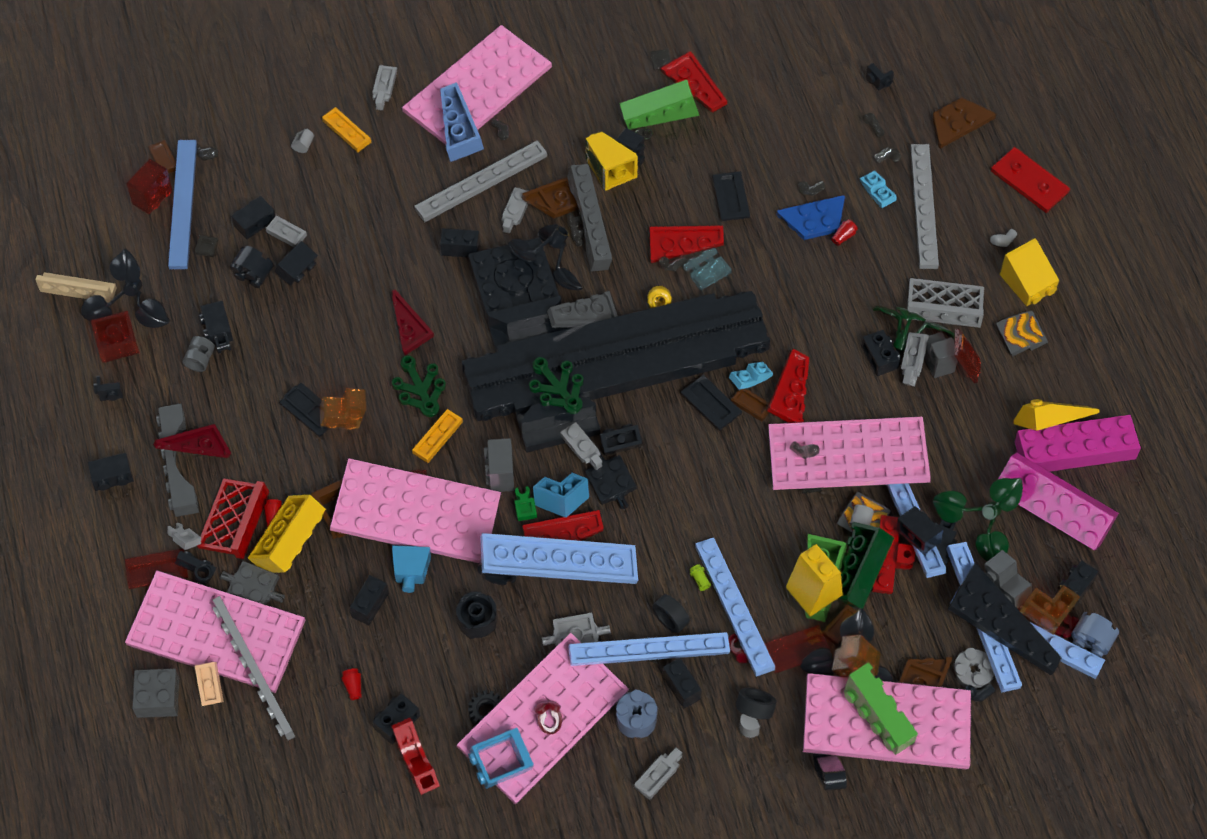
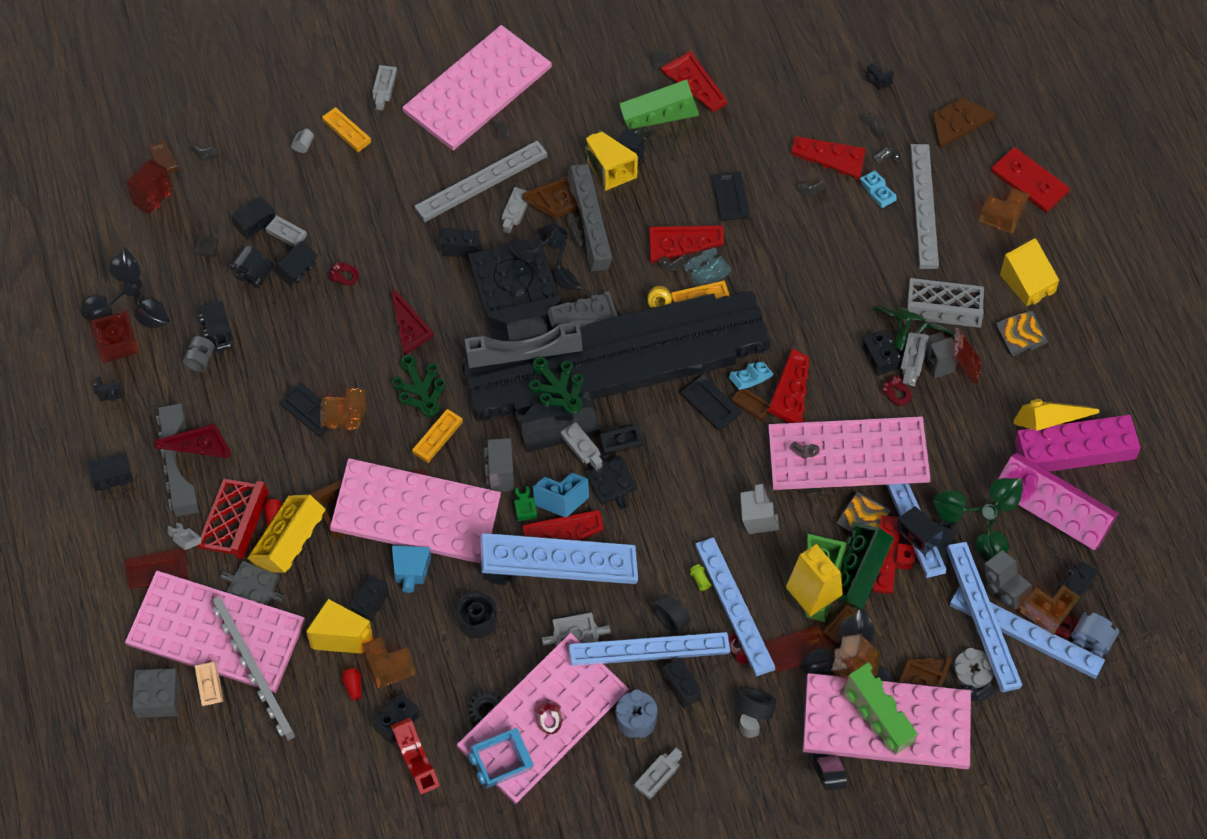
tan fence [36,272,117,303] -> none
medium blue tile [168,140,197,269] -> none
black plate [174,551,217,586] -> none
medium blue wedge [440,82,484,162] -> none
blue wing [777,195,845,240] -> none
red cone [831,219,858,246] -> none
light grey brick [850,505,874,526] -> none
black wing [948,563,1062,675] -> none
light grey arm [990,229,1017,247] -> none
none -> yellow slope [306,599,373,654]
none -> dark red piece [329,261,359,286]
none -> clear orange brick [362,637,416,688]
none -> dark grey arch [465,322,583,368]
none -> light orange plate [671,281,730,303]
none -> light grey plate [741,484,779,534]
none -> red wing [791,136,866,181]
none -> dark red piece [882,376,911,406]
none -> clear orange brick [979,188,1030,234]

